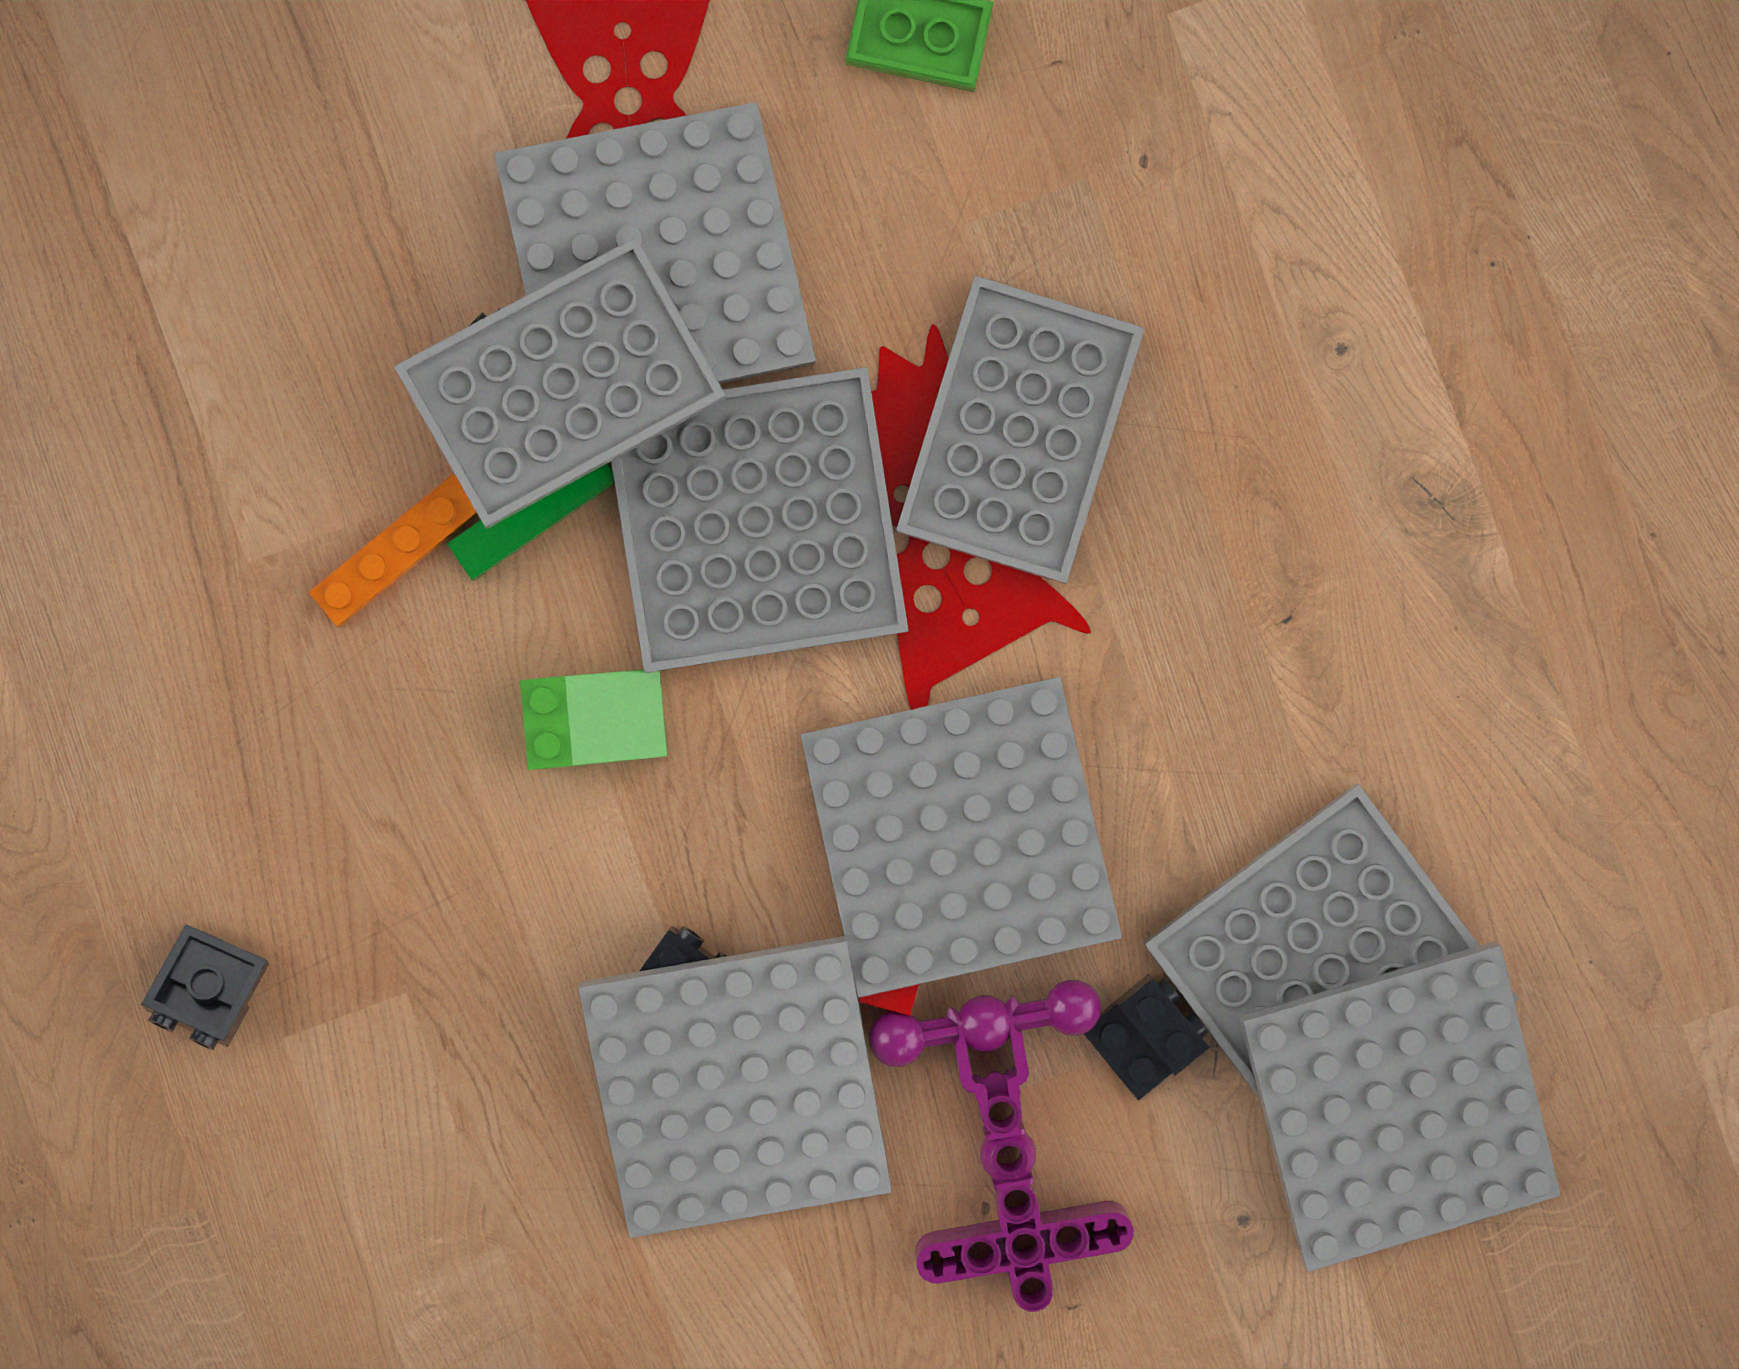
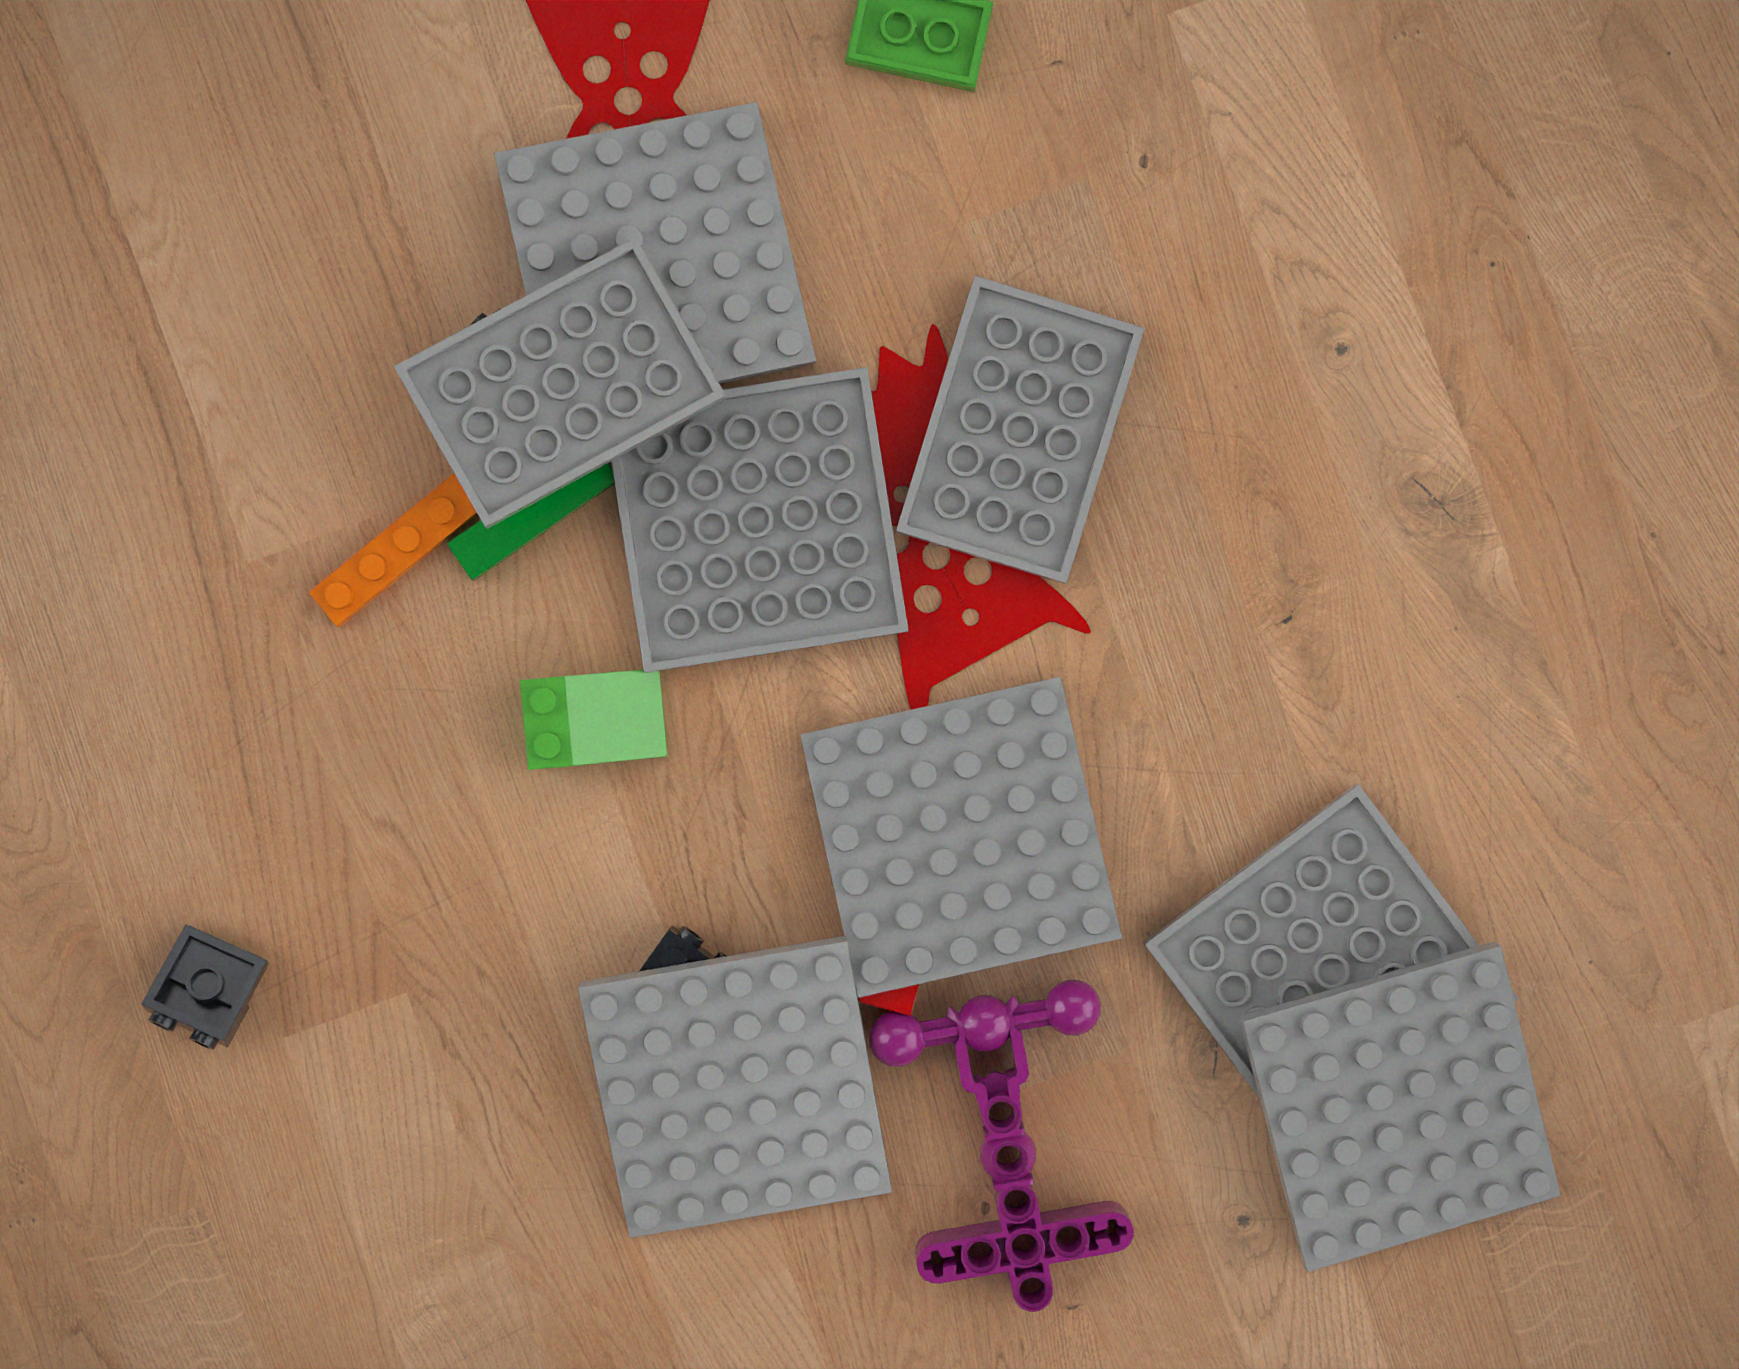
black plate [1084,974,1210,1101] -> none

